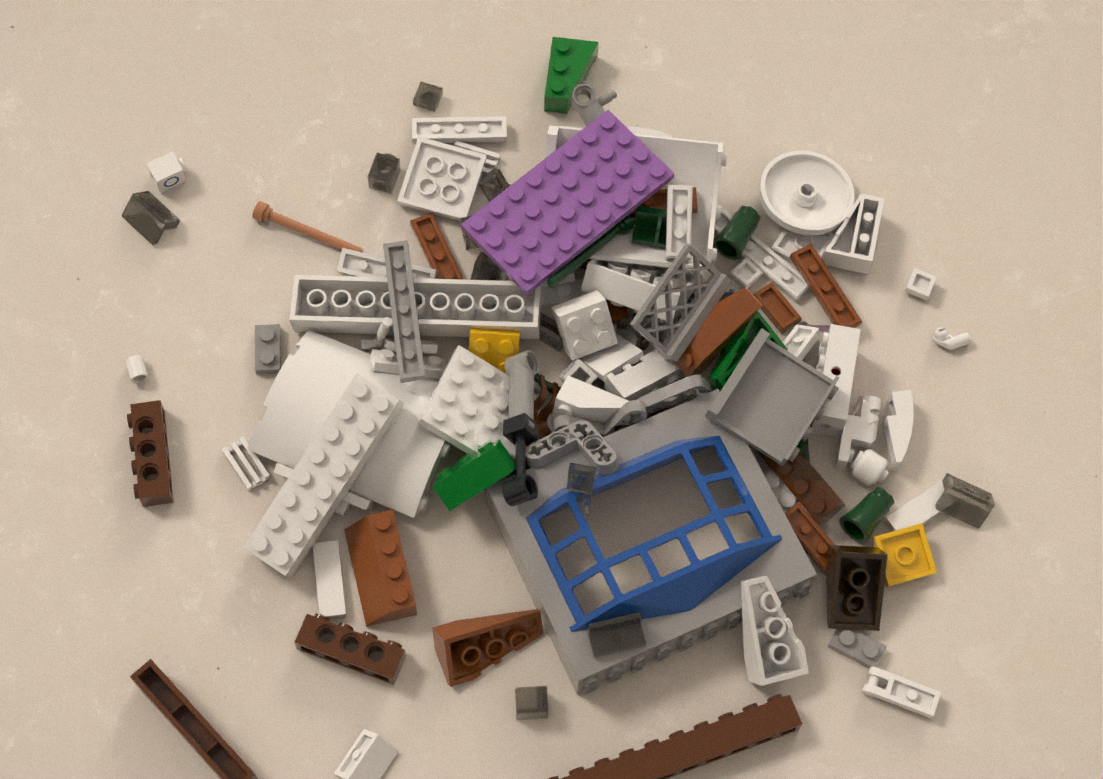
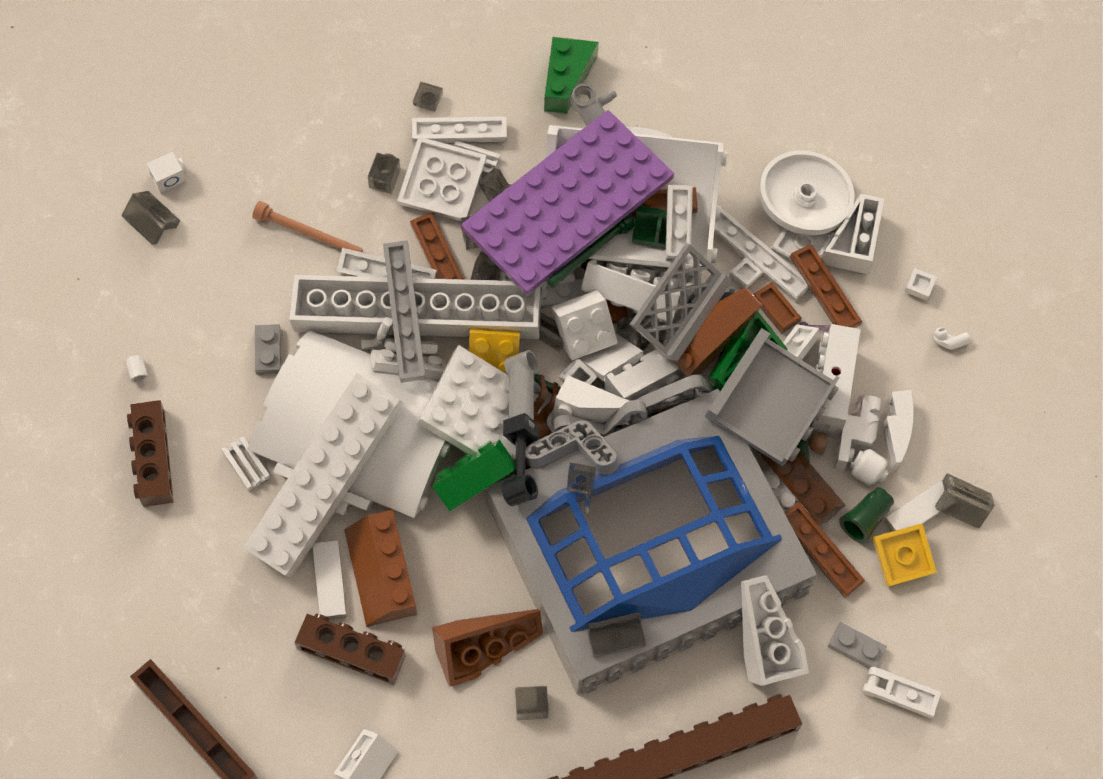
dark green plant [713,205,761,260] -> none
dark brown slope [826,545,888,631] -> none
none -> medium nougat hinge [809,433,828,454]

